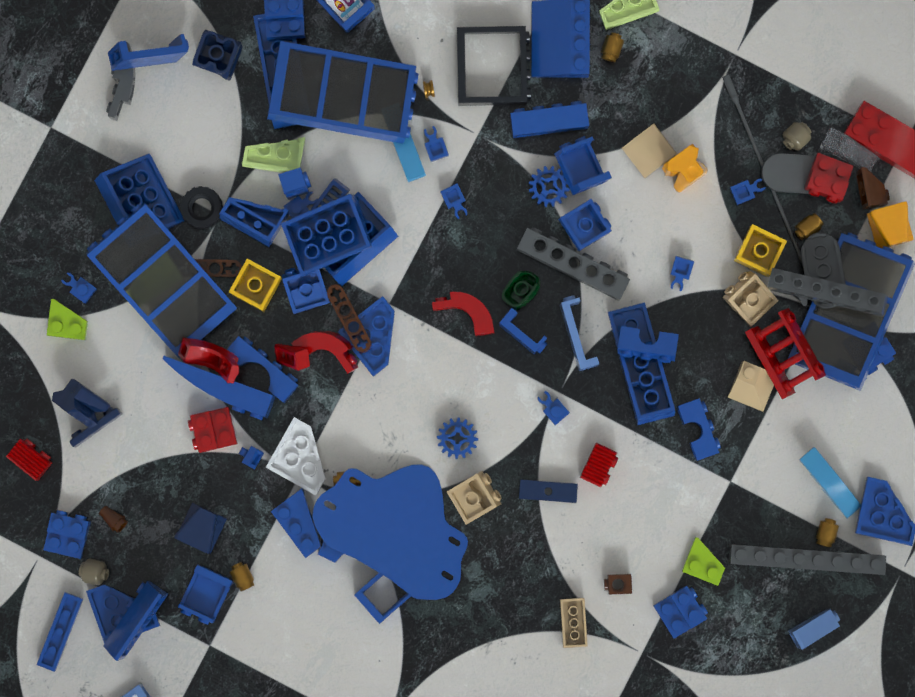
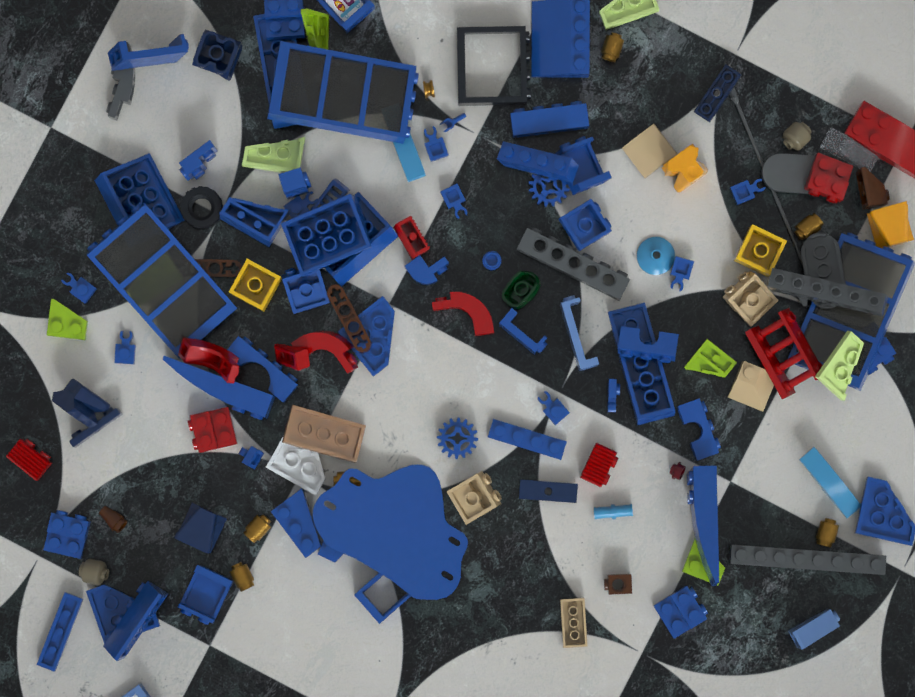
none -> blue plate [114,331,136,365]
none -> blue plate [179,140,218,181]
none -> pearl gold brick [243,514,271,543]
none -> medium nougat plate [282,405,366,463]
none -> lime wing [301,8,329,50]
none -> red brick [393,216,430,260]
none -> blue brick [404,255,449,285]
none -> blue hand [440,113,466,132]
none -> blue plate [482,251,501,270]
none -> blue plate [488,419,567,460]
none -> blue brick [497,141,579,183]
none -> dark azure pin [594,504,633,519]
none -> blue plate [608,379,620,412]
none -> dark azure dish [637,237,675,275]
none -> dark red plate [670,462,686,480]
none -> lime wing [684,339,737,378]
none -> blue slope [687,466,719,586]
none -> dark blue tile [694,64,742,123]
none -> yellowish green wing [815,331,864,401]

